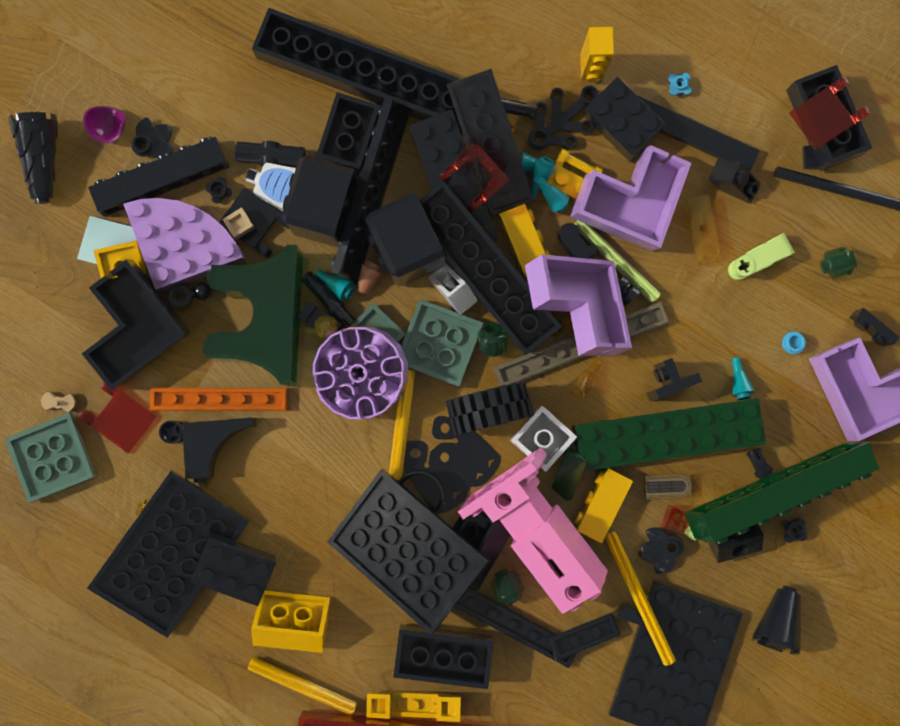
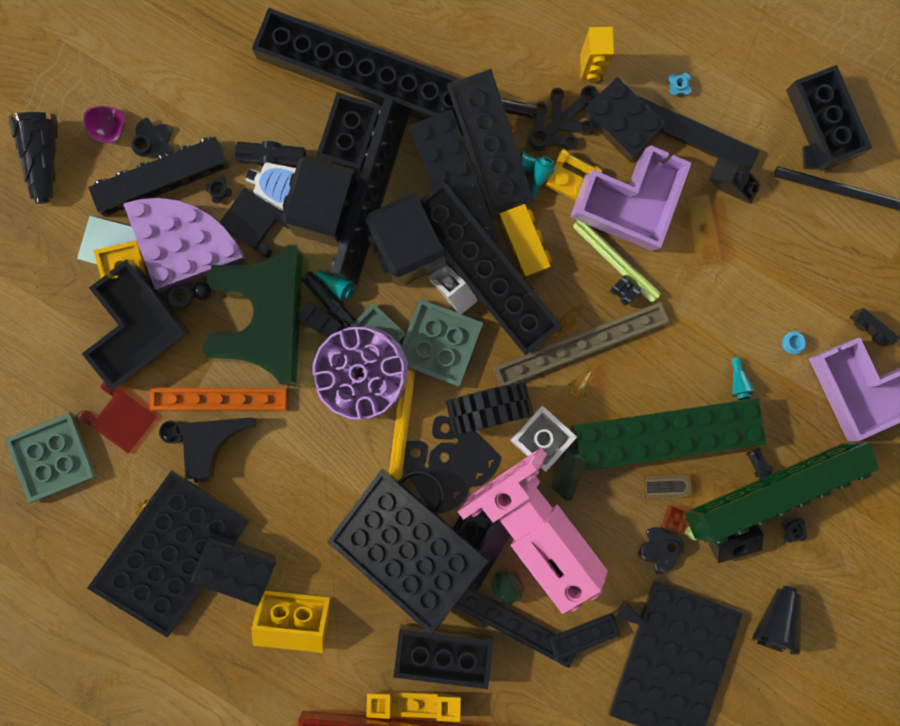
tan piece [41,391,77,413] -> none
tan plate [222,207,255,240] -> none
yellow axle [248,657,357,715] -> none
clear yellow cone [314,315,337,338] -> none
nougat cone [356,260,382,295] -> none
clear red hose [439,142,510,212] -> none
clear green head [478,322,508,357] -> none
lavender piece [525,254,632,357] -> none
teal cone [534,175,569,212] -> none
black leg [558,223,599,259] -> none
yellow brick [573,468,633,544] -> none
yellow axle [605,532,676,666] -> none
black bracket [646,358,702,401] -> none
yellowish green piece [728,233,795,280] -> none
clear red flag [789,76,870,150] -> none
clear green head [820,247,857,279] -> none

